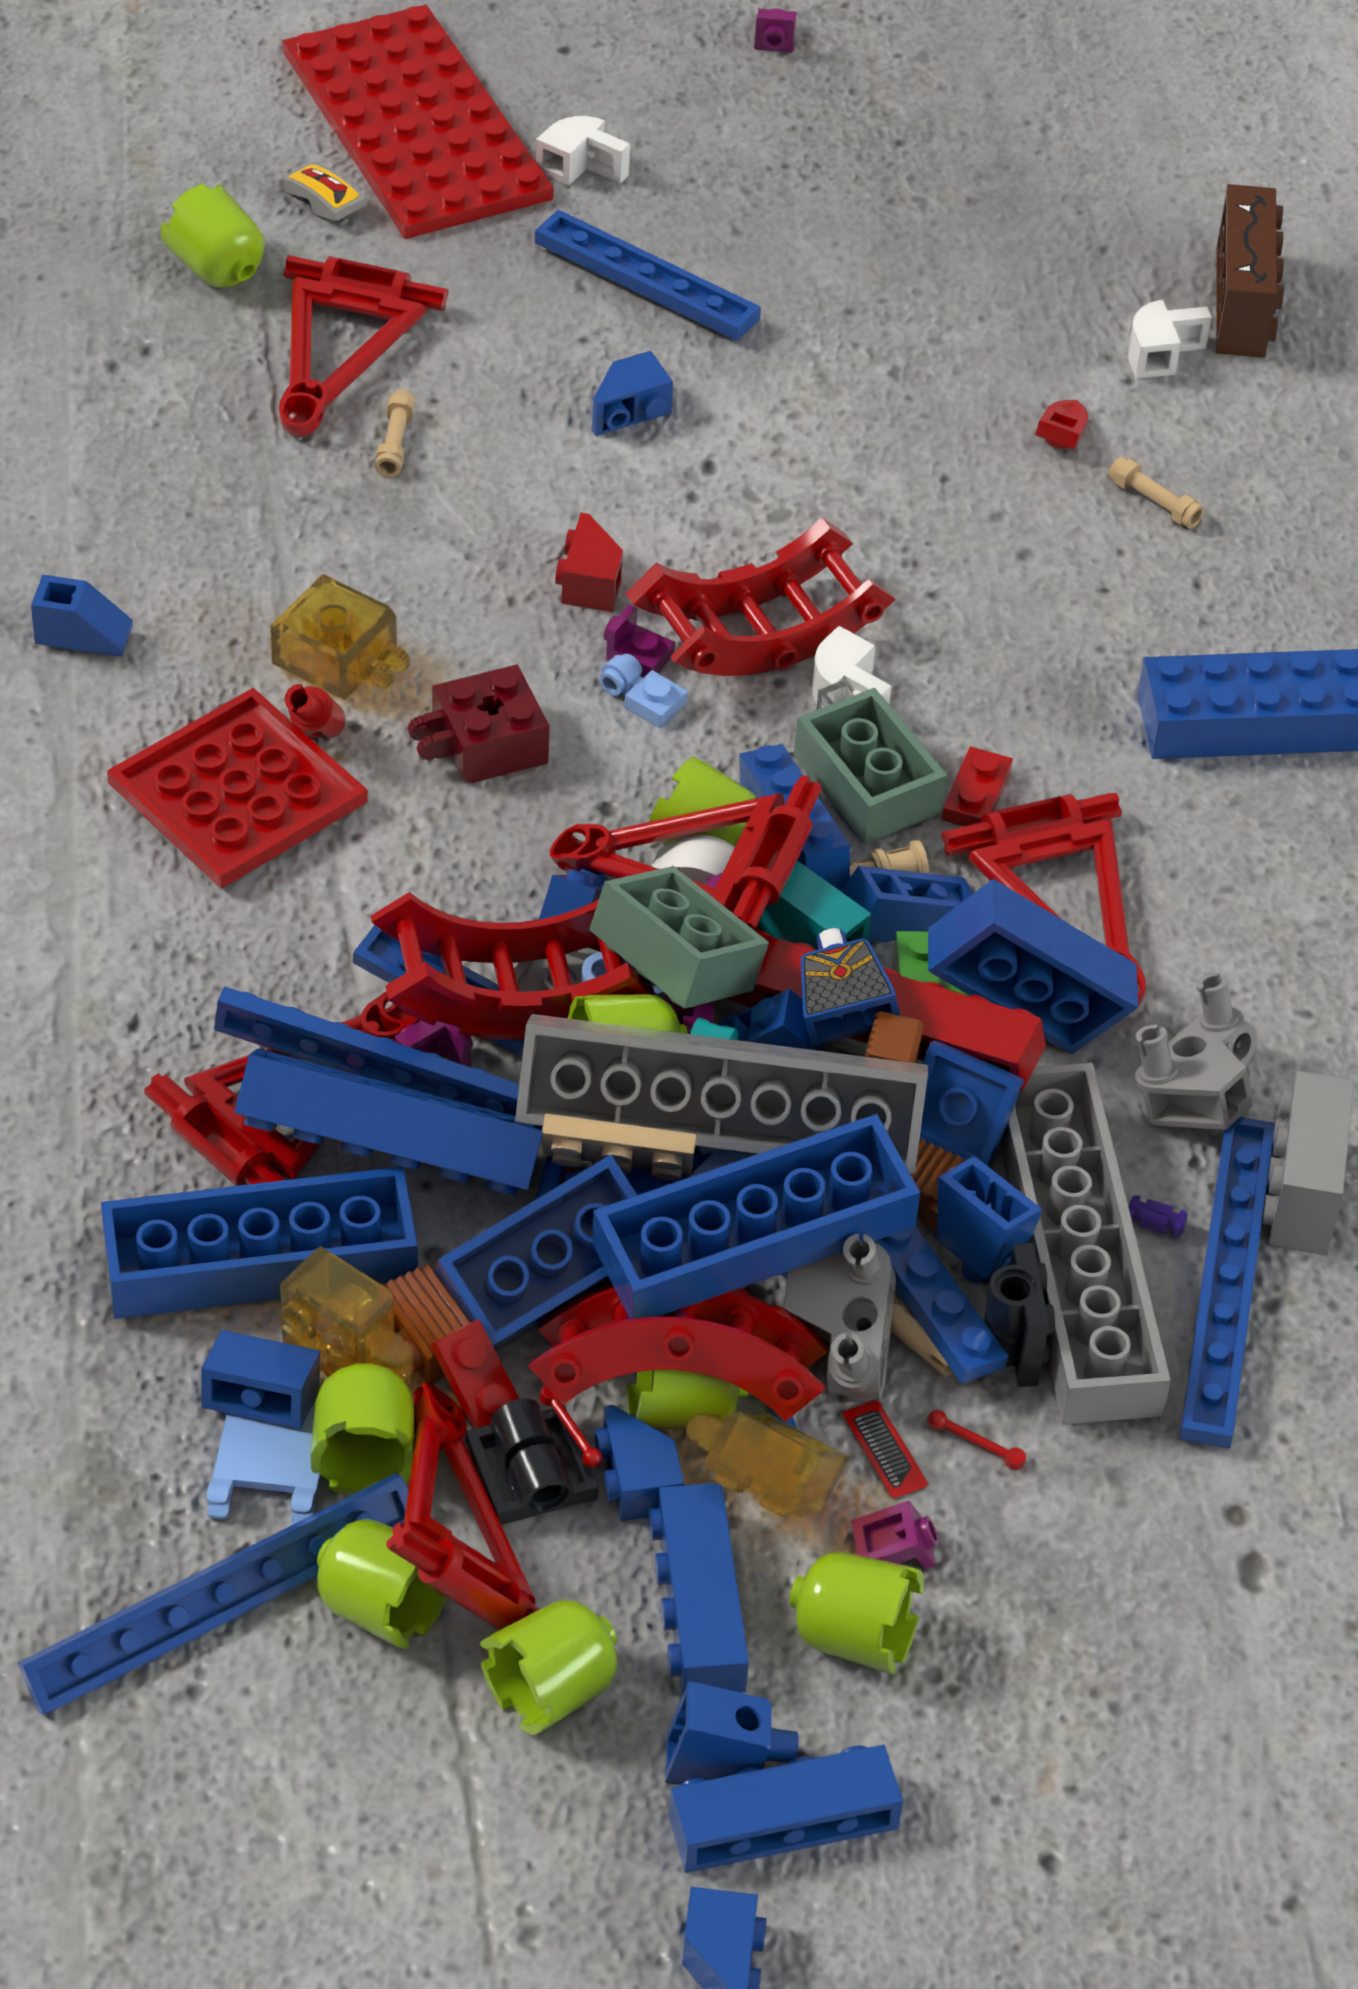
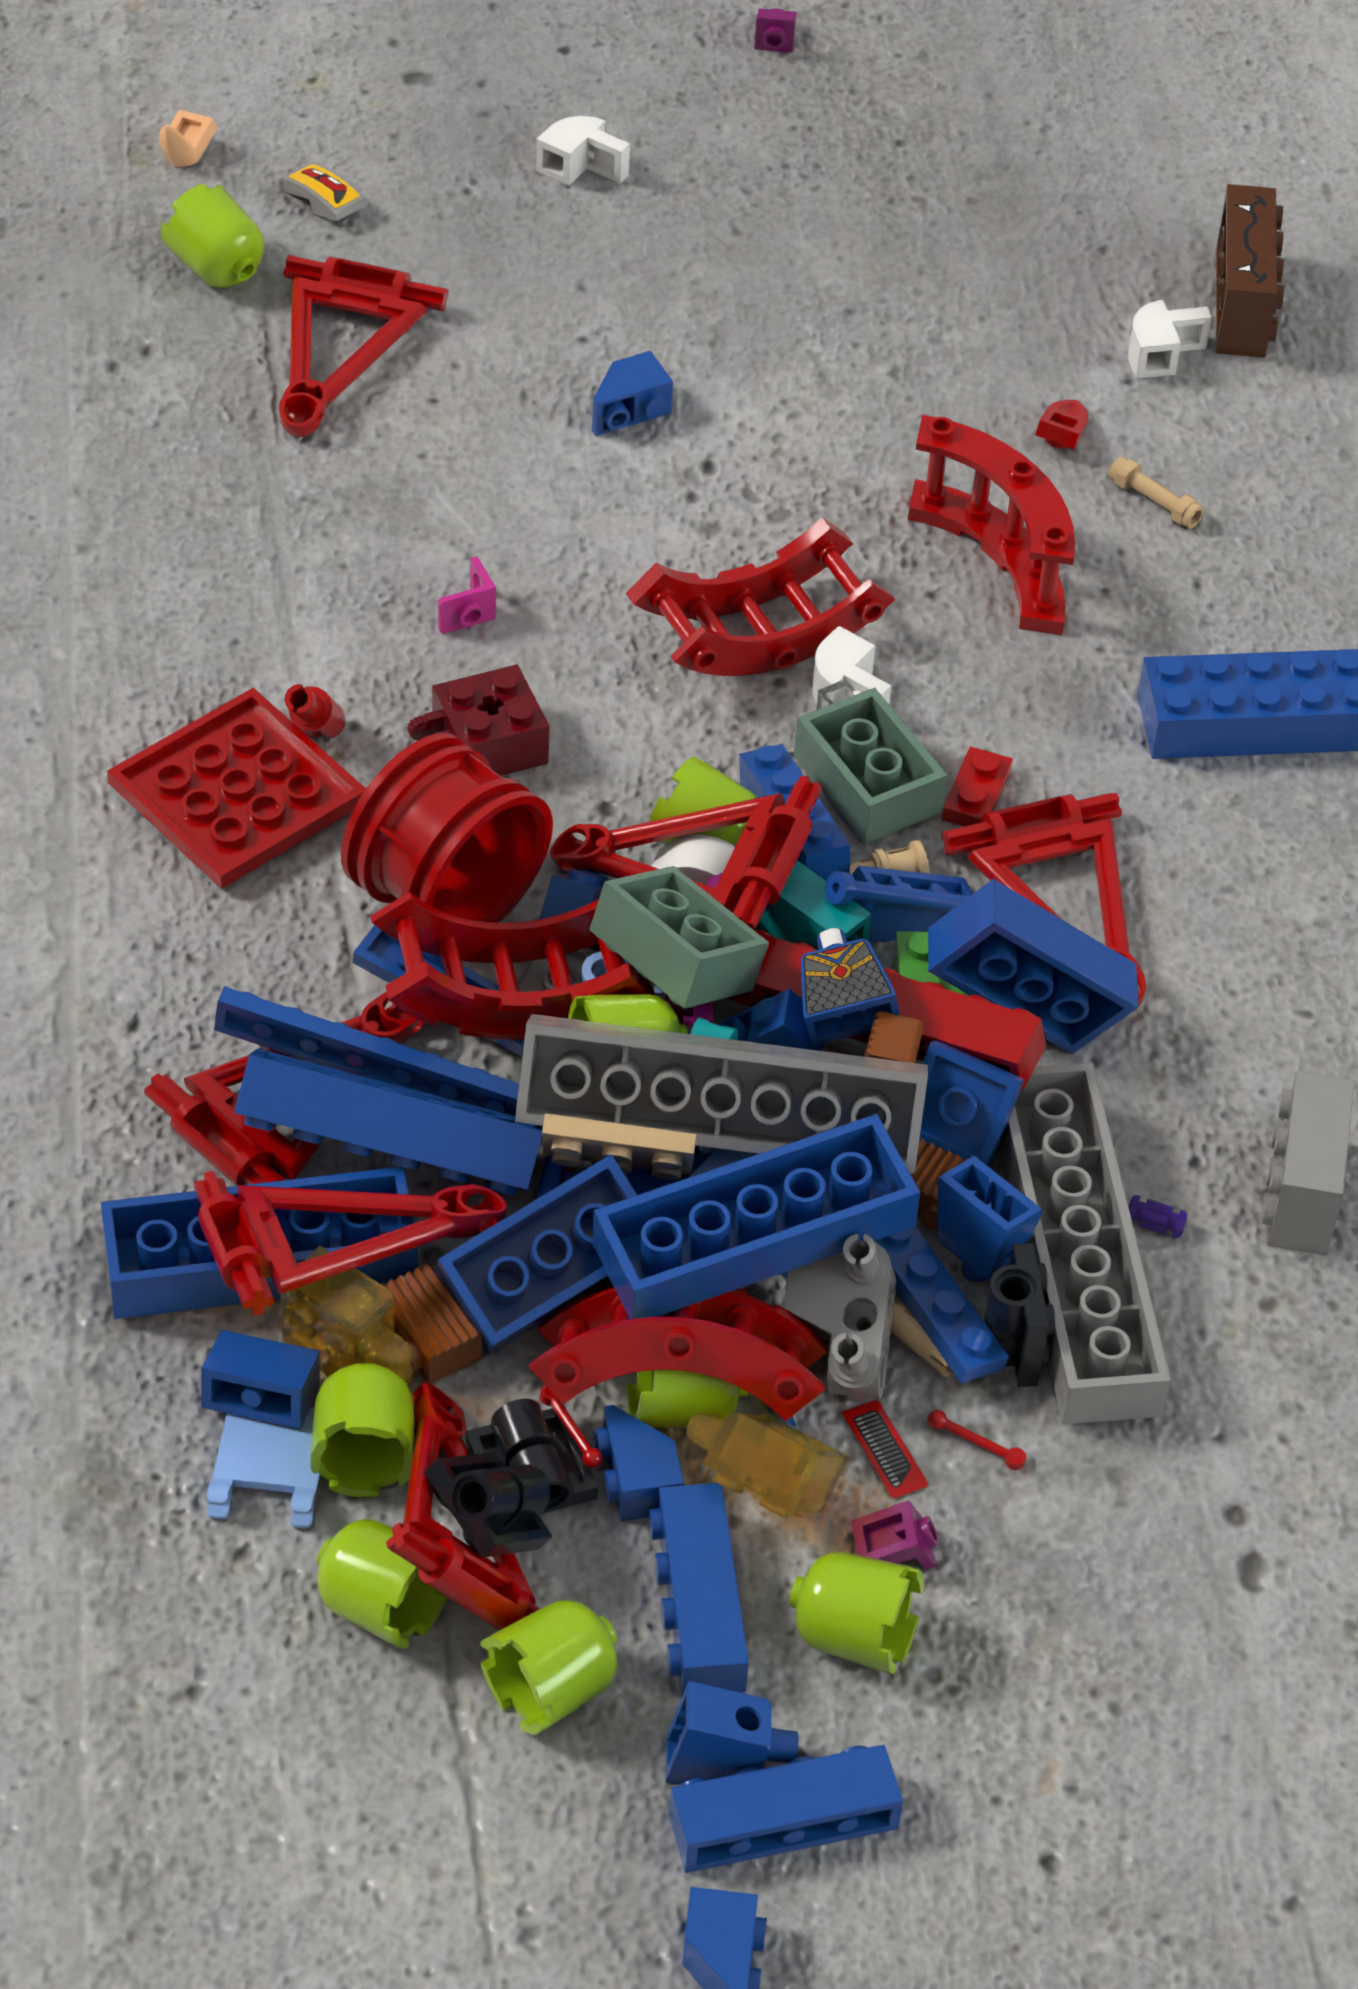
blue plate [17,1474,408,1715] -> none
blue slope [31,575,133,657] -> none
clear yellow hinge [270,574,411,700] -> none
red plate [282,4,553,239] -> none
tan bar [375,390,415,477] -> none
magenta bracket [395,1021,473,1067] -> none
red plate [429,1319,520,1429] -> none
blue plate [535,209,761,341] -> none
red slope [555,513,623,612] -> none
light blue plate [599,654,688,728] -> none
magenta bracket [604,604,675,677] -> none
light grey piece [1135,973,1257,1130] -> none
blue plate [1179,1117,1275,1449] -> none
none -> light nougat plate [158,110,218,167]
none -> red piece [194,1171,507,1316]
none -> red wheel [341,733,553,923]
none -> black plate [424,1452,553,1558]
none -> dark pink bracket [438,556,496,634]
none -> blue bar [825,871,970,912]
none -> red fence [908,415,1075,635]

